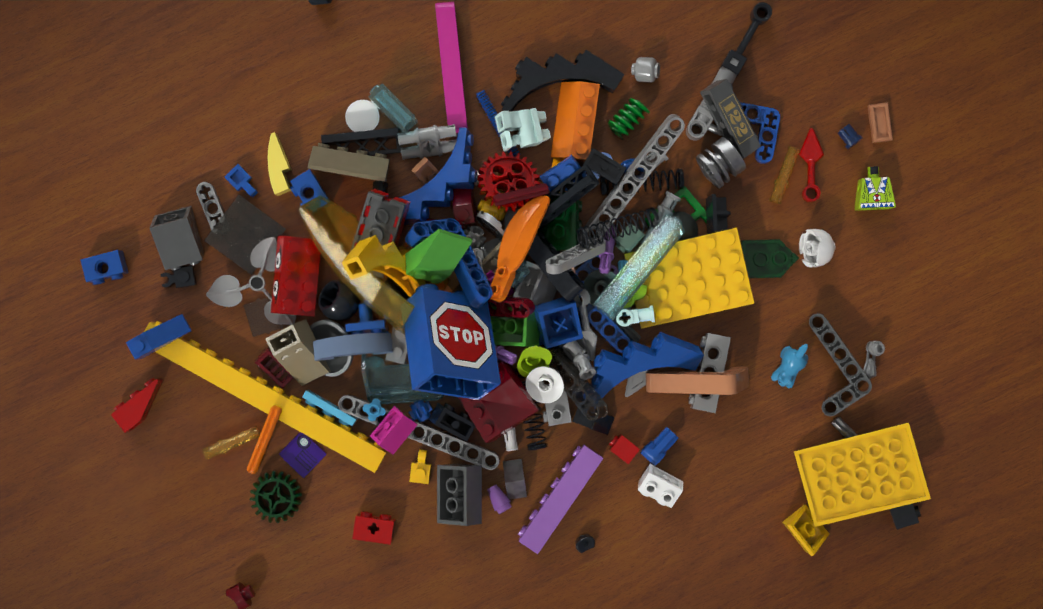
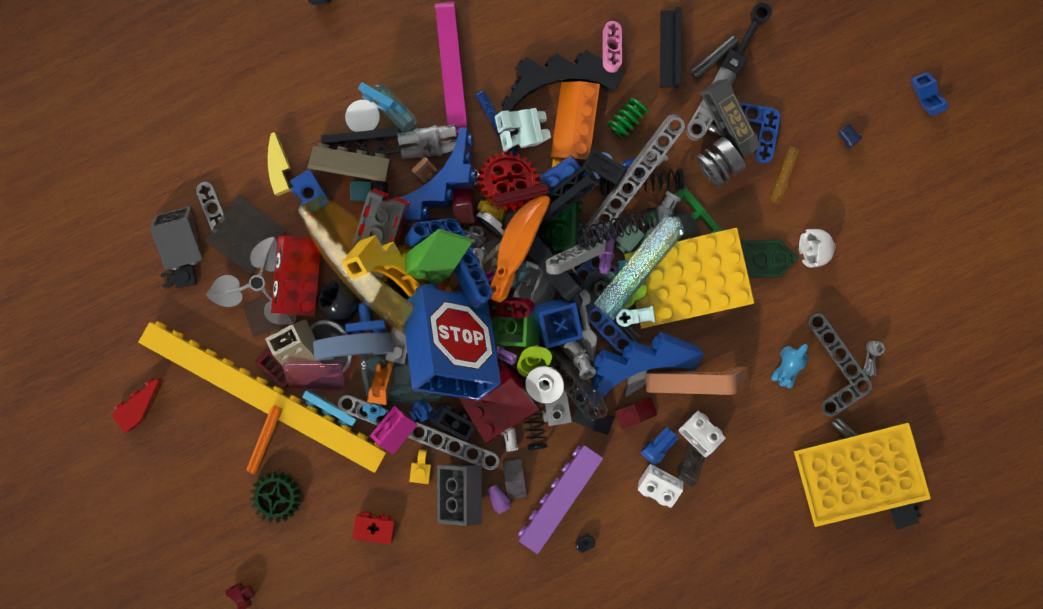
blue brick [80,250,129,285] -> none
blue slope [126,314,192,360] -> none
clear yellow pin [202,426,260,460] -> none
blue plate [225,164,258,197] -> none
dark purple sticker [279,432,327,478] -> none
red brick [609,434,640,464] -> none
light grey head [631,57,660,82] -> none
light grey brick [688,333,731,413] -> none
black panel [706,194,731,234] -> none
yellow slope [782,504,829,556] -> none
red piece [799,128,824,203] -> none
torso [855,166,896,211] -> none
nougat tile [867,102,893,143] -> none
none -> clear pink piece [283,362,345,390]
none -> dark azure slope [350,181,371,201]
none -> dark azure hinge [358,82,406,114]
none -> orange hinge [367,361,394,405]
none -> bright pink beam [603,21,622,72]
none -> dark red slope [615,397,657,429]
none -> black fence [659,7,682,88]
none -> clear smoke tile [677,445,705,488]
none -> white brick [678,411,726,458]
none -> dark grey axle [691,36,739,79]
none -> blue slope [910,72,949,116]

